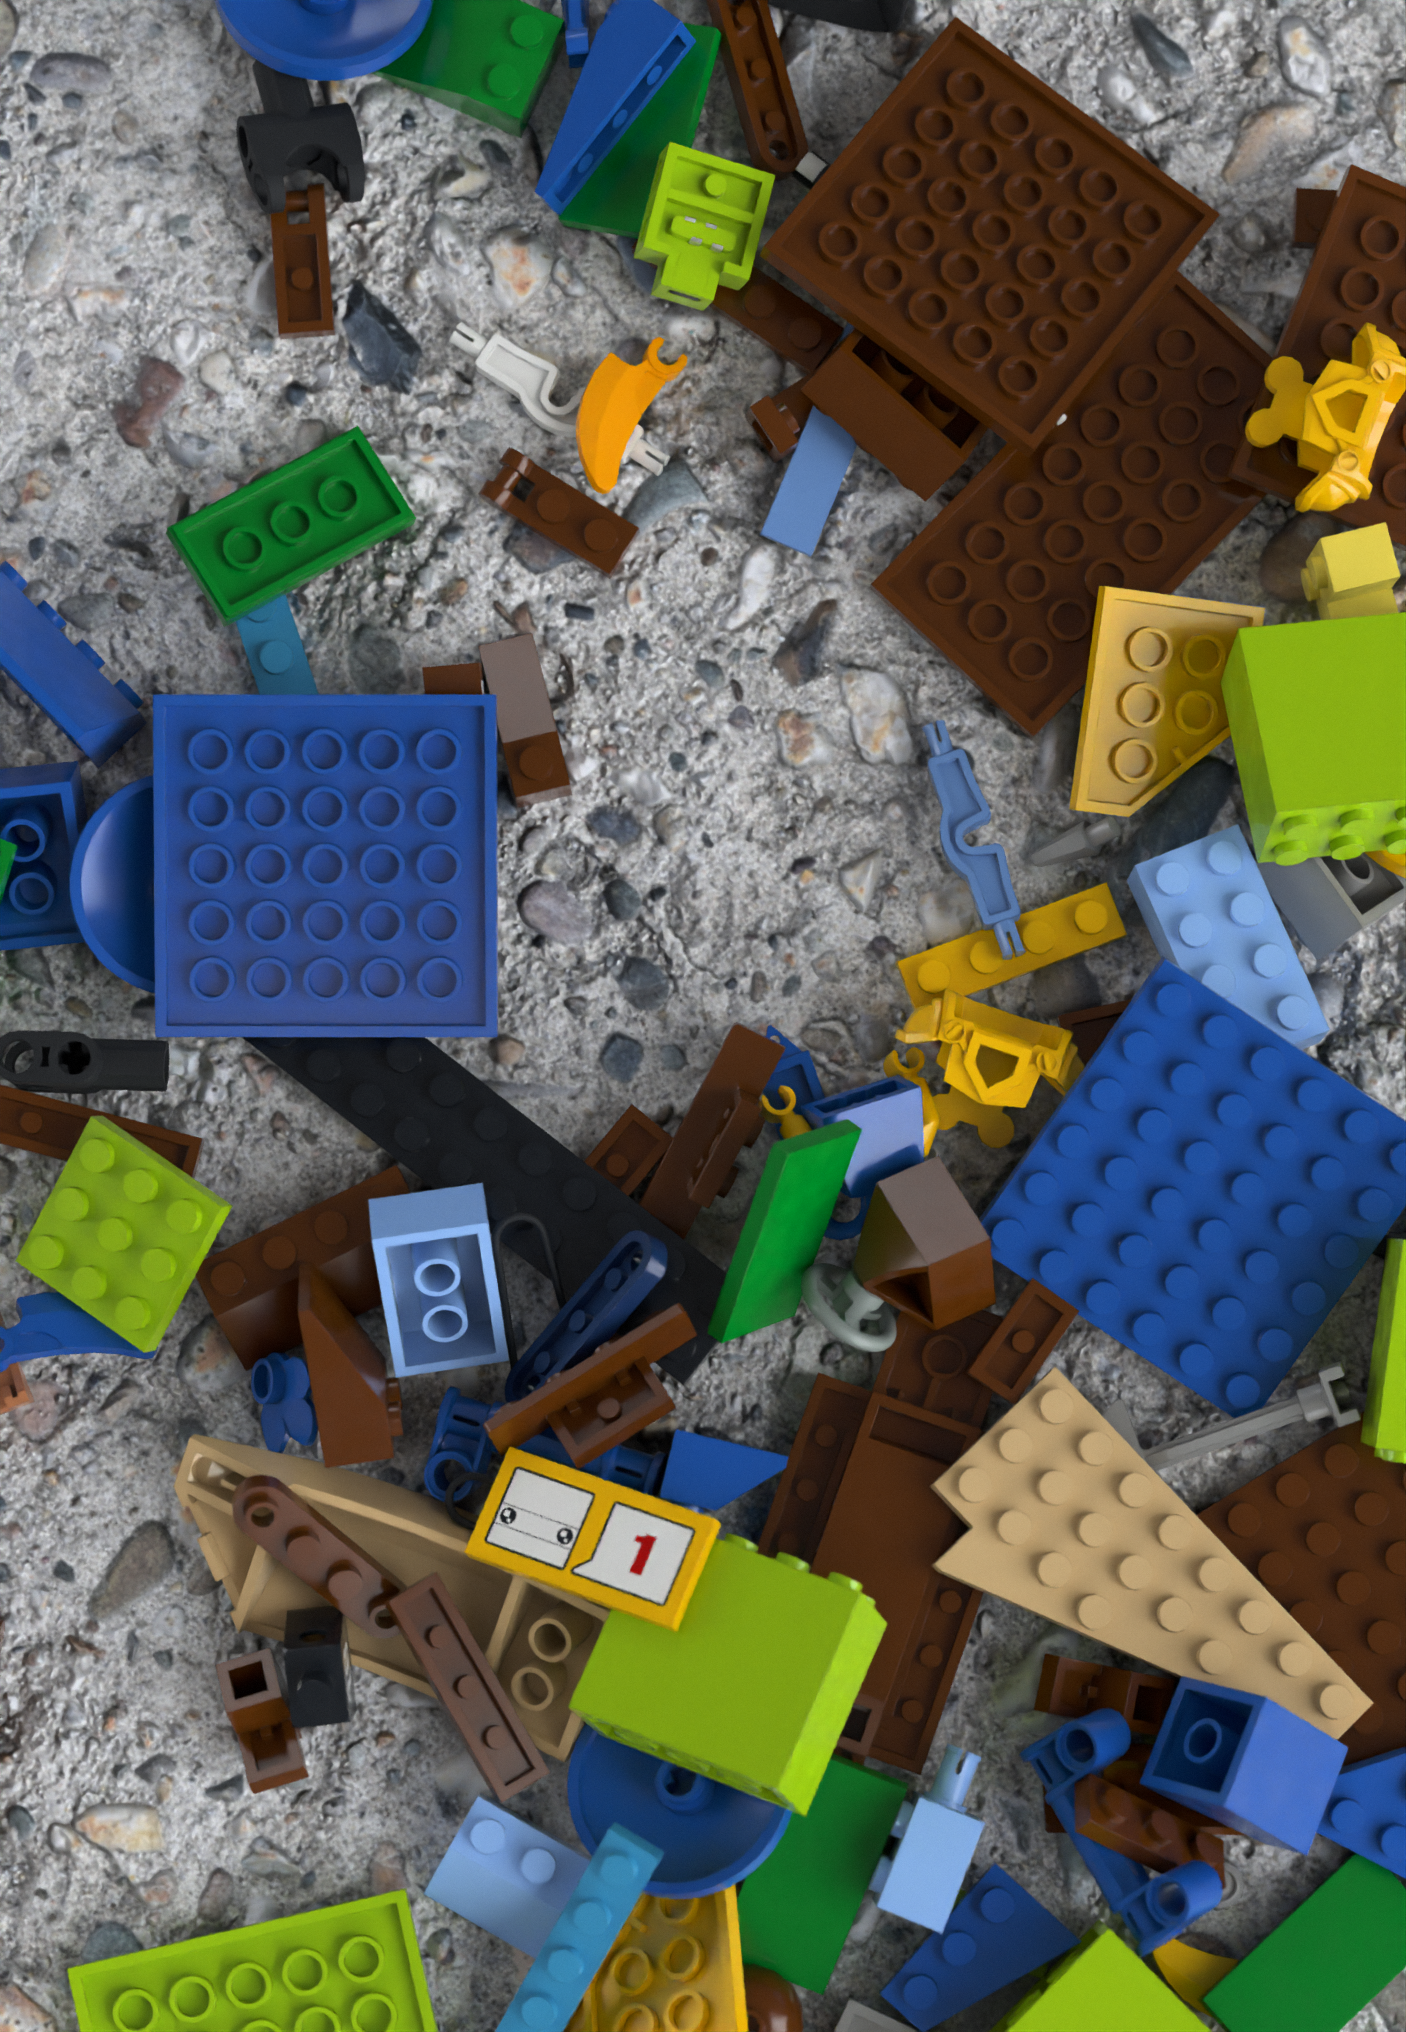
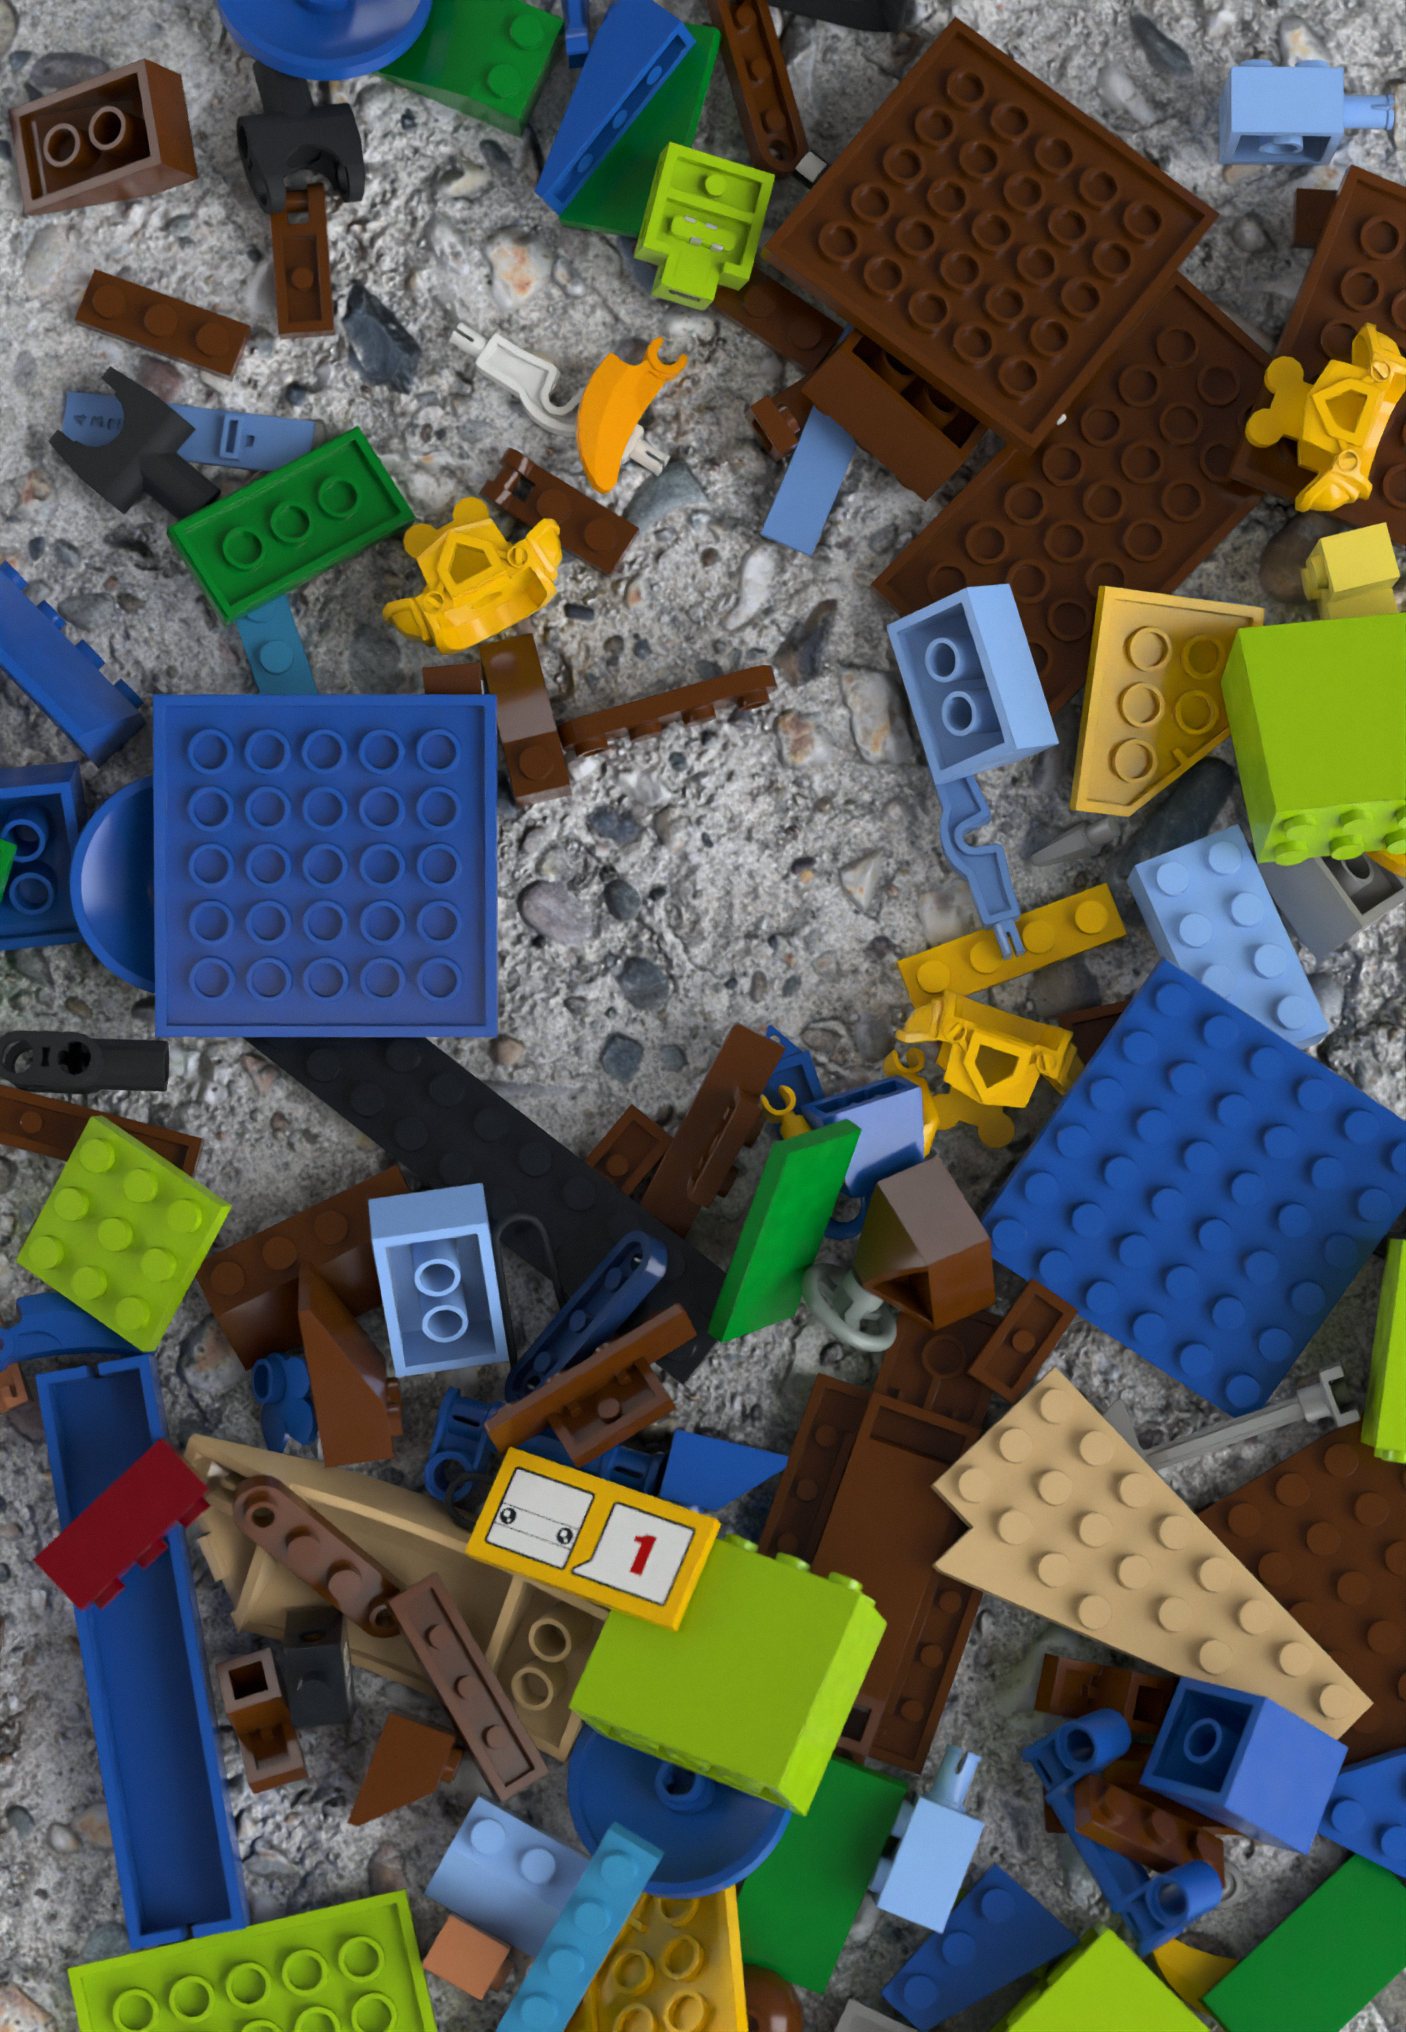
none -> reddish brown slope [8,58,199,216]
none -> dark red brick [33,1438,214,1611]
none -> blue piece [35,1354,252,1950]
none -> black connector [48,367,221,521]
none -> medium blue piece [62,391,315,473]
none -> reddish brown plate [75,269,252,382]
none -> reddish brown slope [347,1708,466,1827]
none -> yellow piece [382,497,562,655]
none -> nougat brick [421,1911,515,2001]
none -> reddish brown plate [557,665,778,758]
none -> light blue slope [886,584,1059,785]
none -> light blue brick [1219,59,1394,166]

